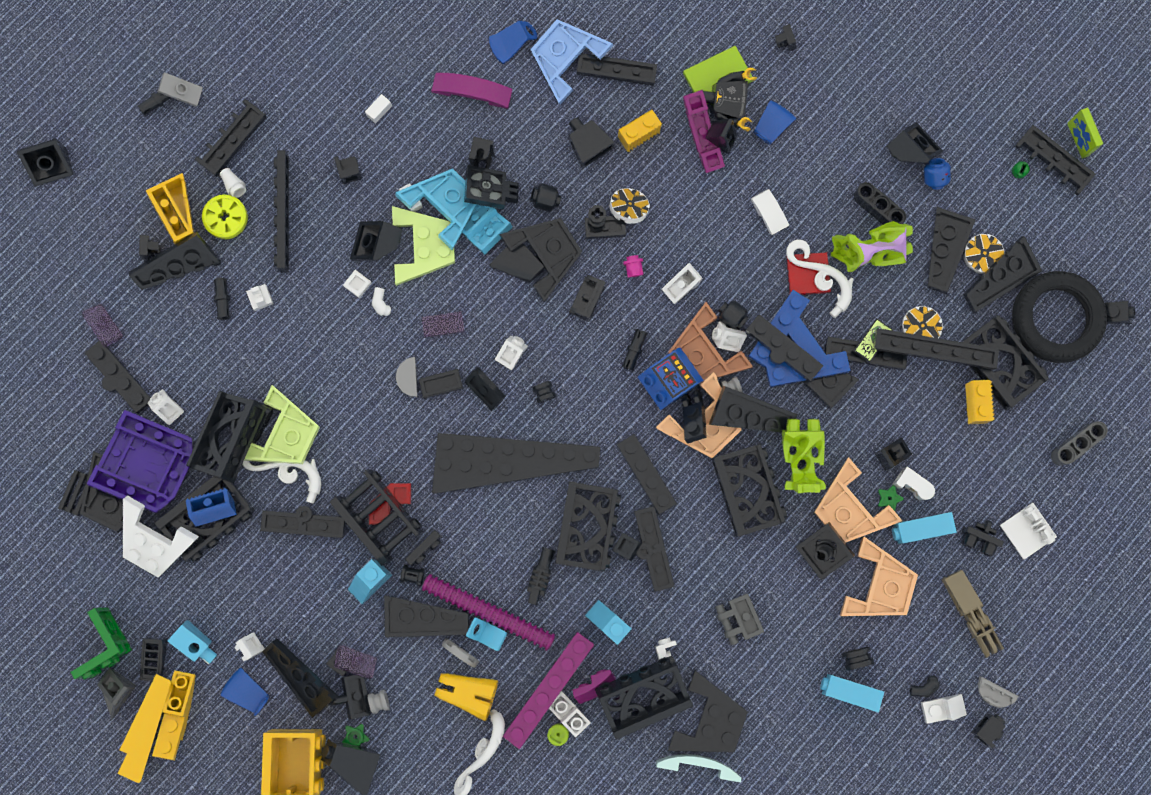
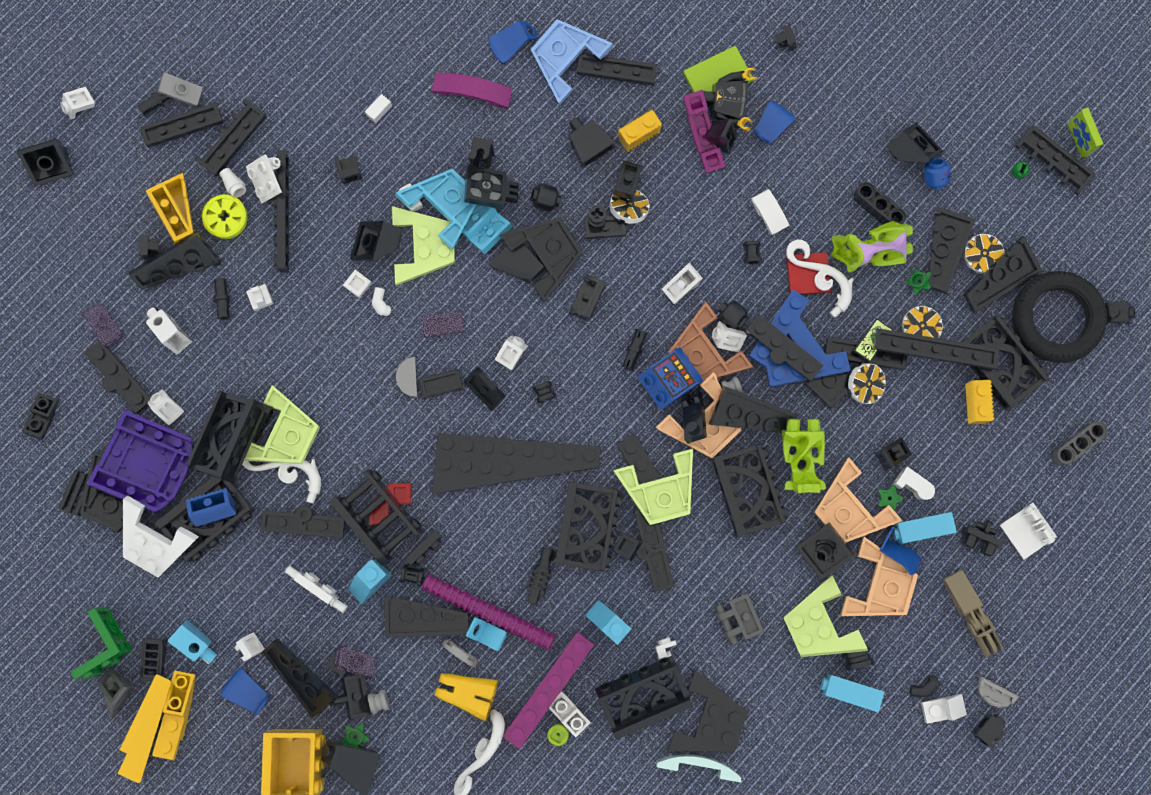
magenta slope [572,670,616,704] -> none
dark pink hose [623,255,644,278] -> none
none -> black slope [22,393,59,441]
none -> white bracket [61,87,95,119]
none -> black plate [140,102,223,148]
none -> white torso [146,307,192,355]
none -> white hinge [246,154,282,204]
none -> white plate [285,566,348,613]
none -> black plate [613,160,642,200]
none -> yellowish green wing [613,449,693,525]
none -> black bush [743,241,762,265]
none -> yellowish green wing [784,575,868,657]
none -> tile [848,363,886,404]
none -> blue piece [880,527,921,575]
none -> green plate [906,269,931,294]

